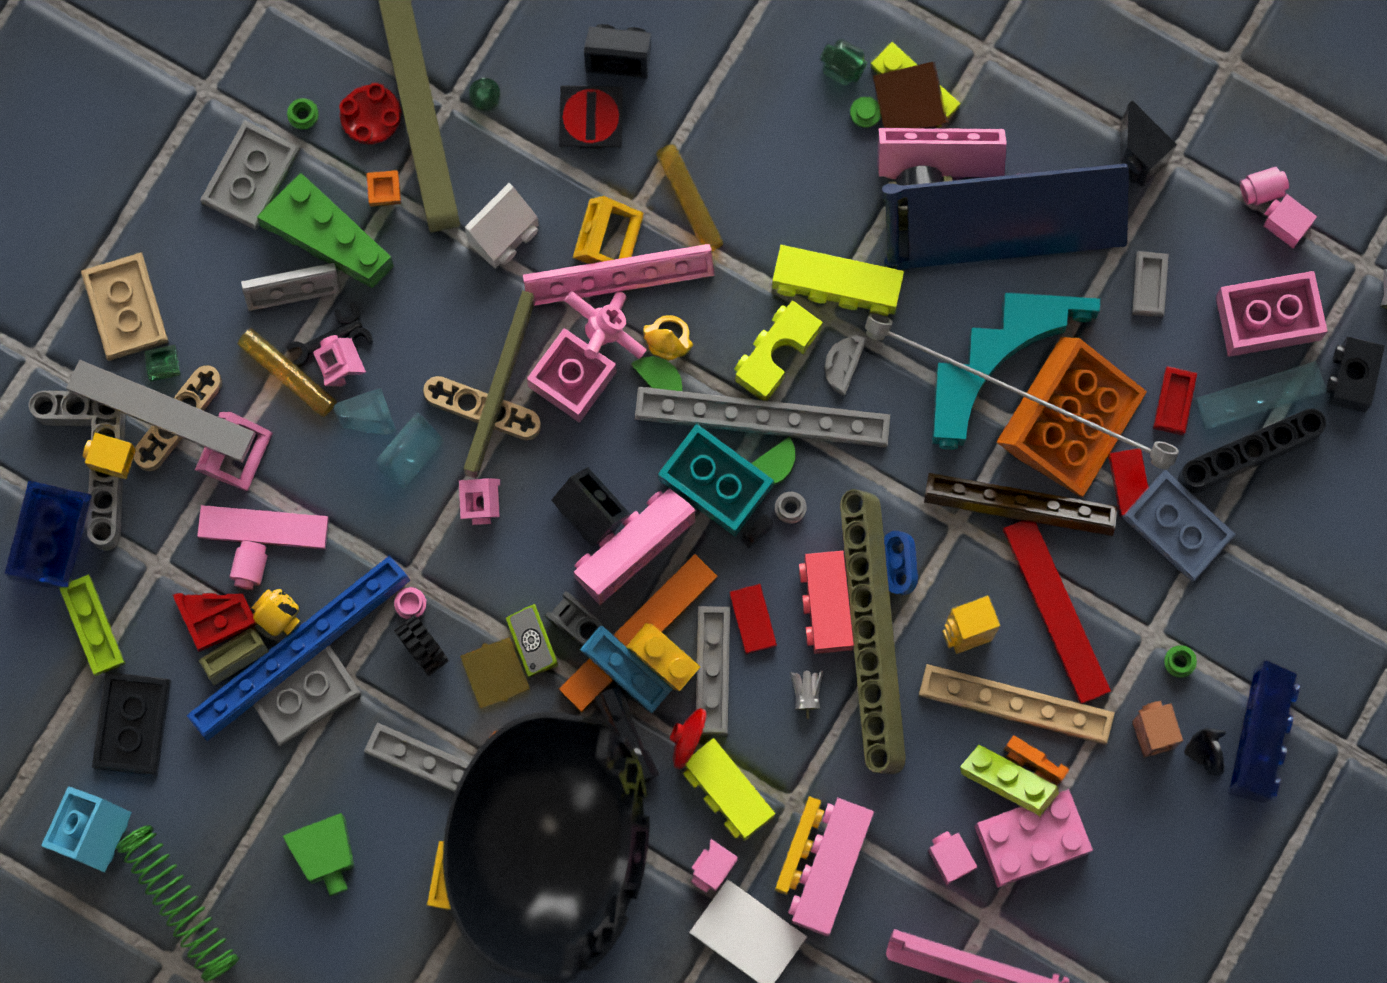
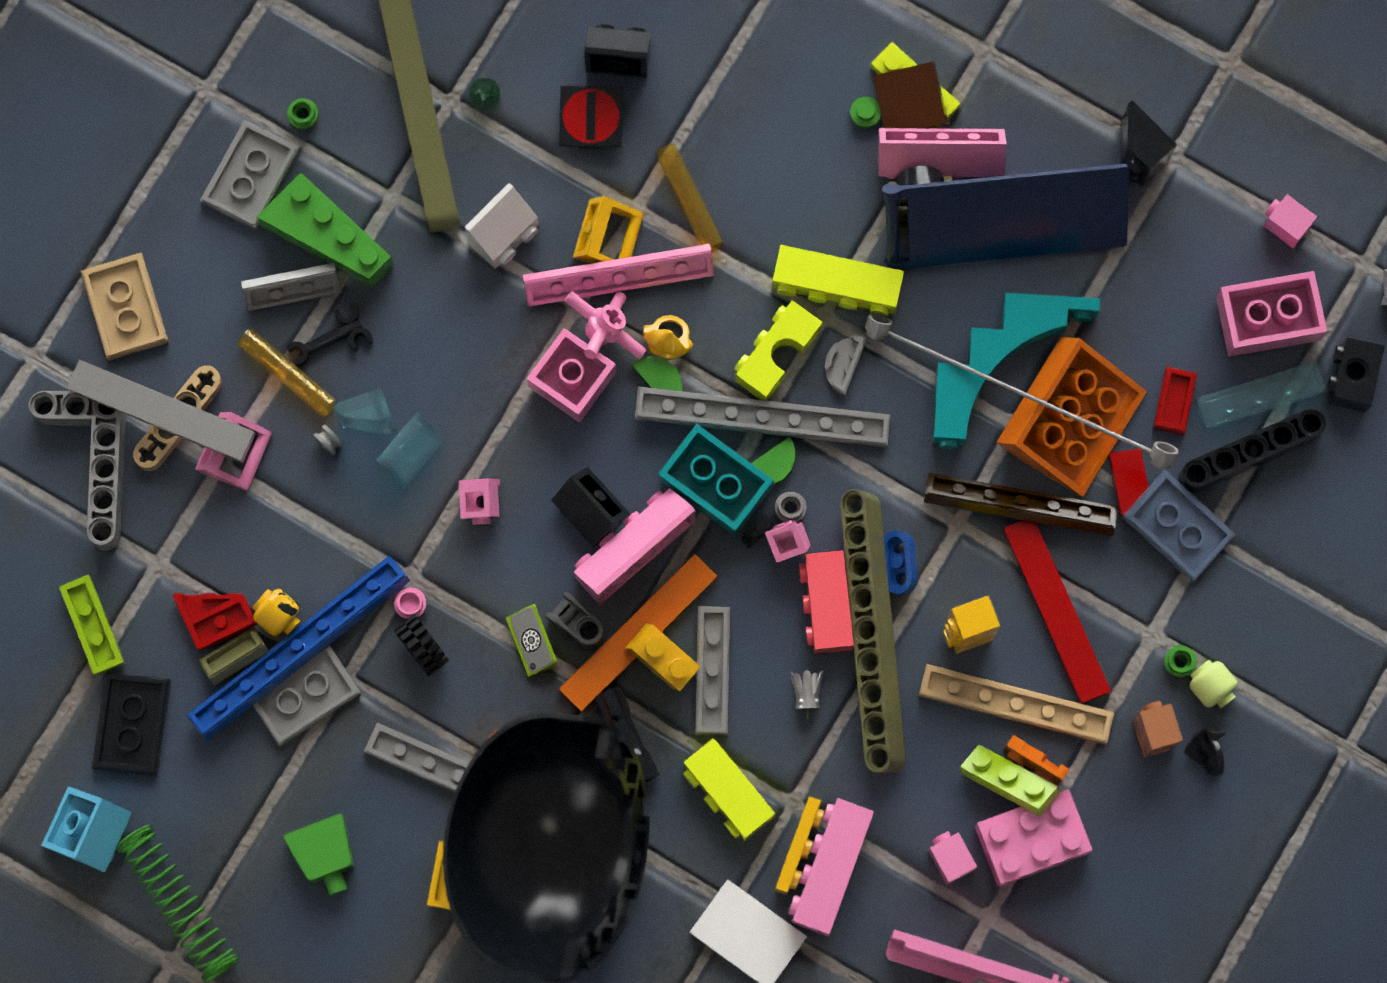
clear blue slope [5,480,92,588] -> none
yellow brick [83,432,136,480] -> none
clear green tile [144,345,181,382] -> none
bright pink tile [197,505,329,550] -> none
bright pink brick [229,541,268,590] -> none
bright pink window [313,335,366,386] -> none
red dish [339,83,401,144] -> none
orange tile [367,170,401,207] -> none
tan beam [423,376,541,440] -> none
clear yellow piece [460,637,530,709] -> none
olive tile [463,290,535,479] -> none
dark azure tile [580,625,672,713] -> none
red dish [670,708,706,770] -> none
bright pink window [691,839,738,893] -> none
red tile [729,584,777,655] -> none
clear green head [819,39,868,85] -> none
light grey tile [1132,251,1169,317] -> none
clear blue slope [1228,660,1300,803] -> none
bright pink brick [1240,167,1289,206] -> none
none -> light grey bush [313,425,344,456]
none -> bright pink brick [765,520,811,563]
none -> yellowish green head [1190,659,1237,708]

